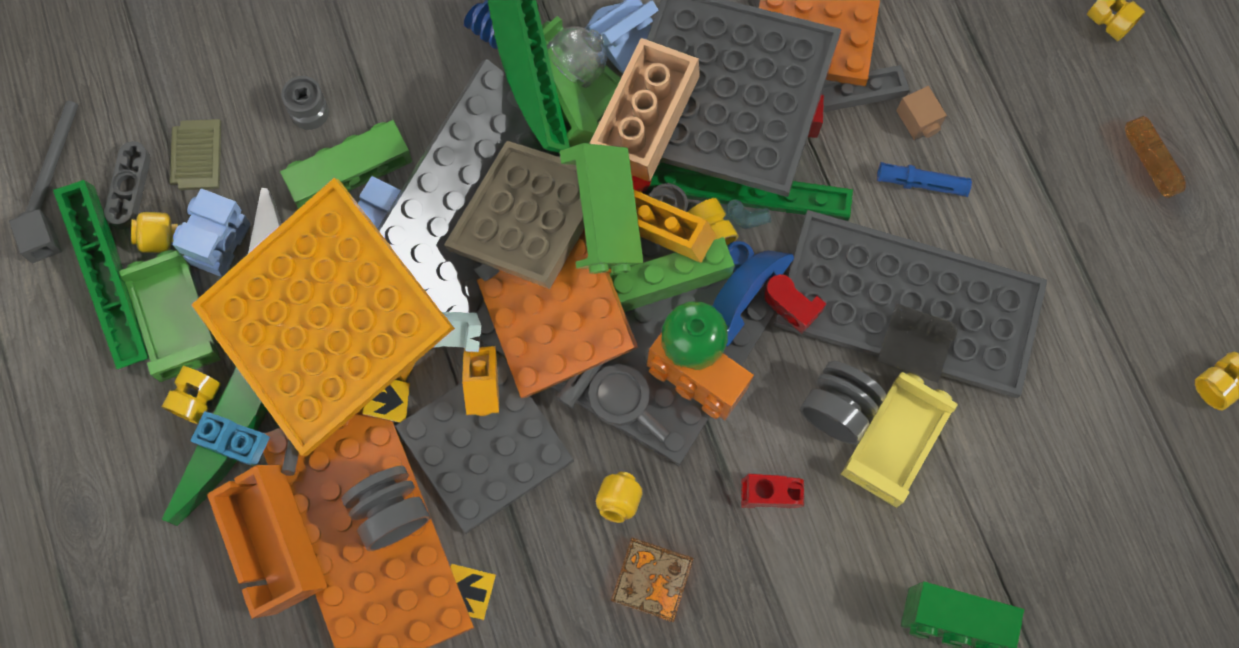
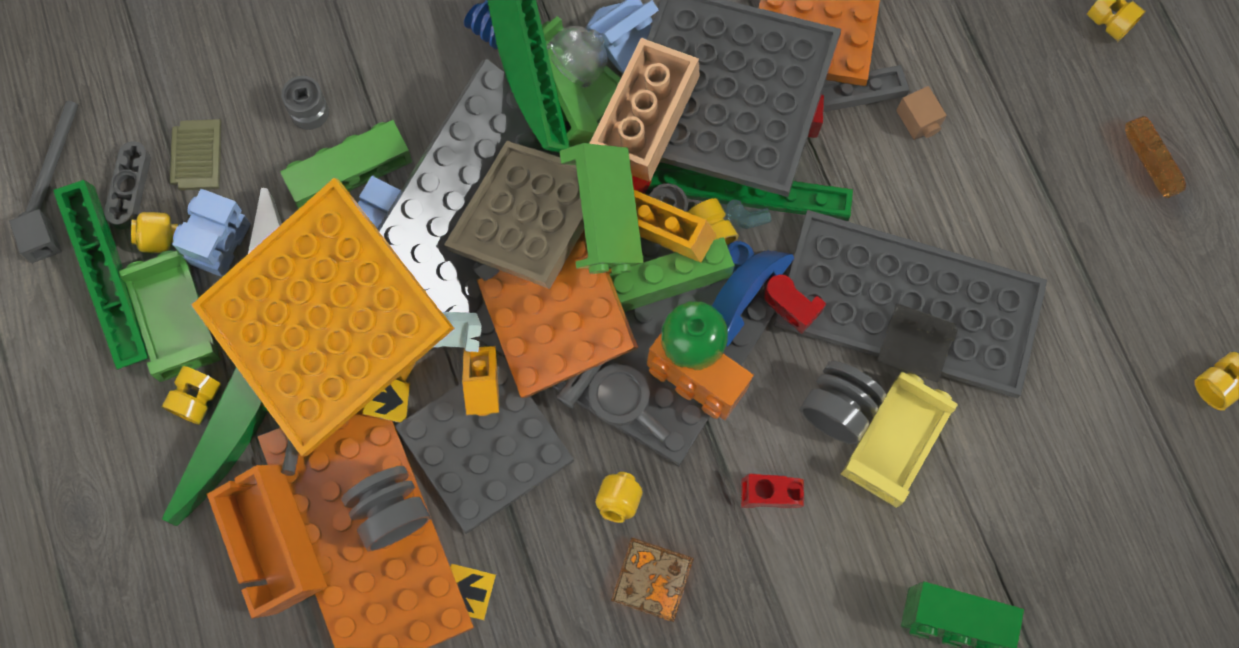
dark azure slope [190,411,270,467] -> none
blue pin [877,162,972,197] -> none

